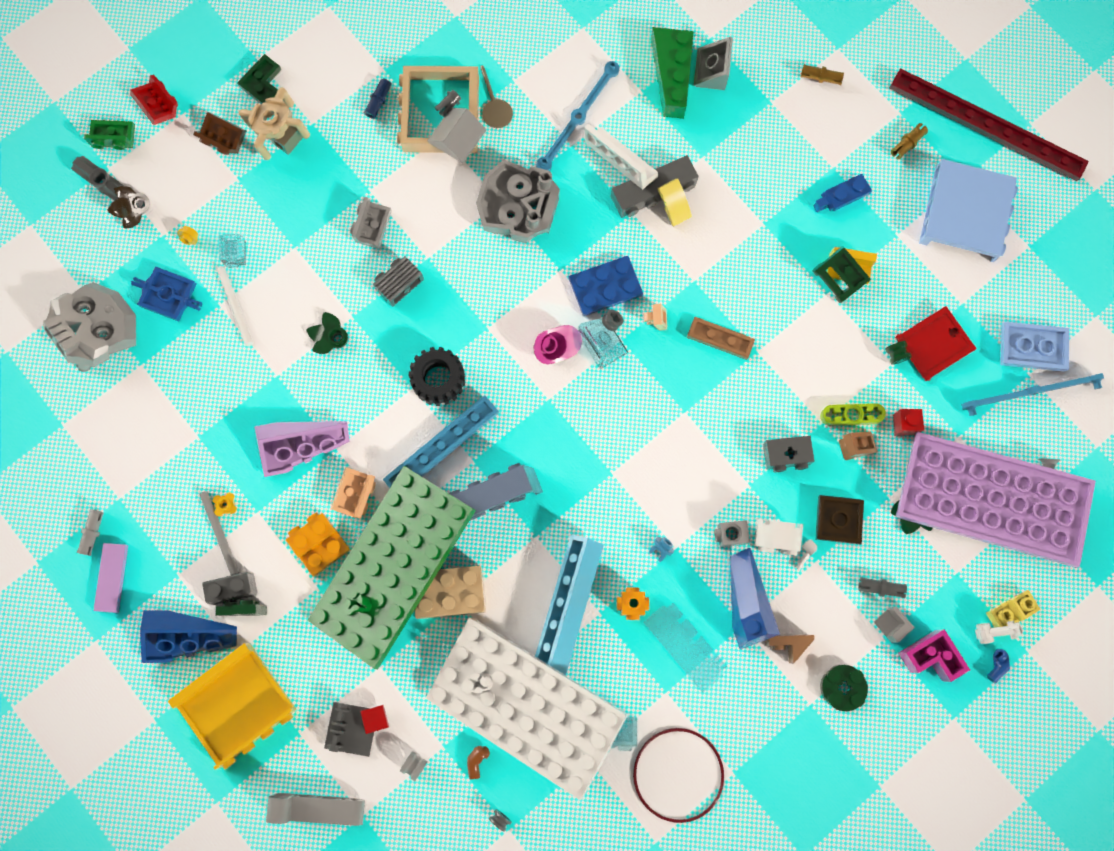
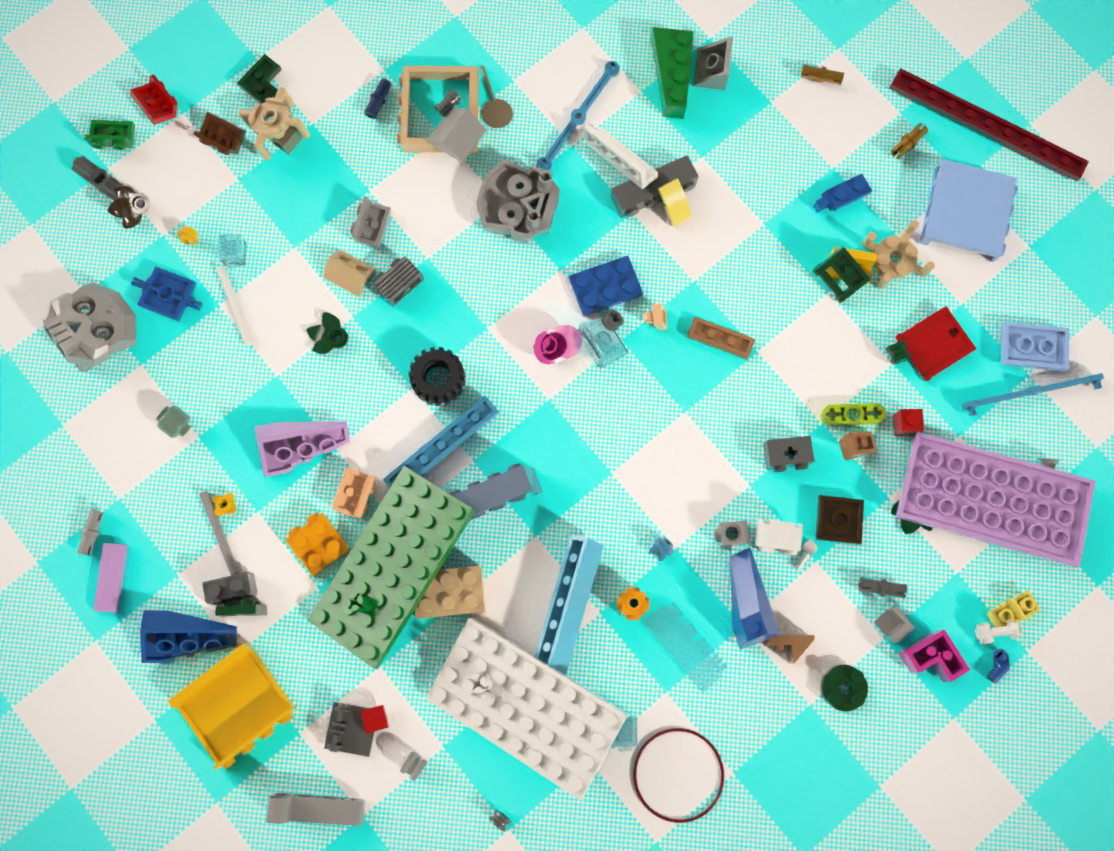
dark orange arm [467,746,490,780] -> none
none -> sand green head [156,406,191,438]
none -> tan panel [323,249,376,297]
none -> tan plate [862,220,935,289]

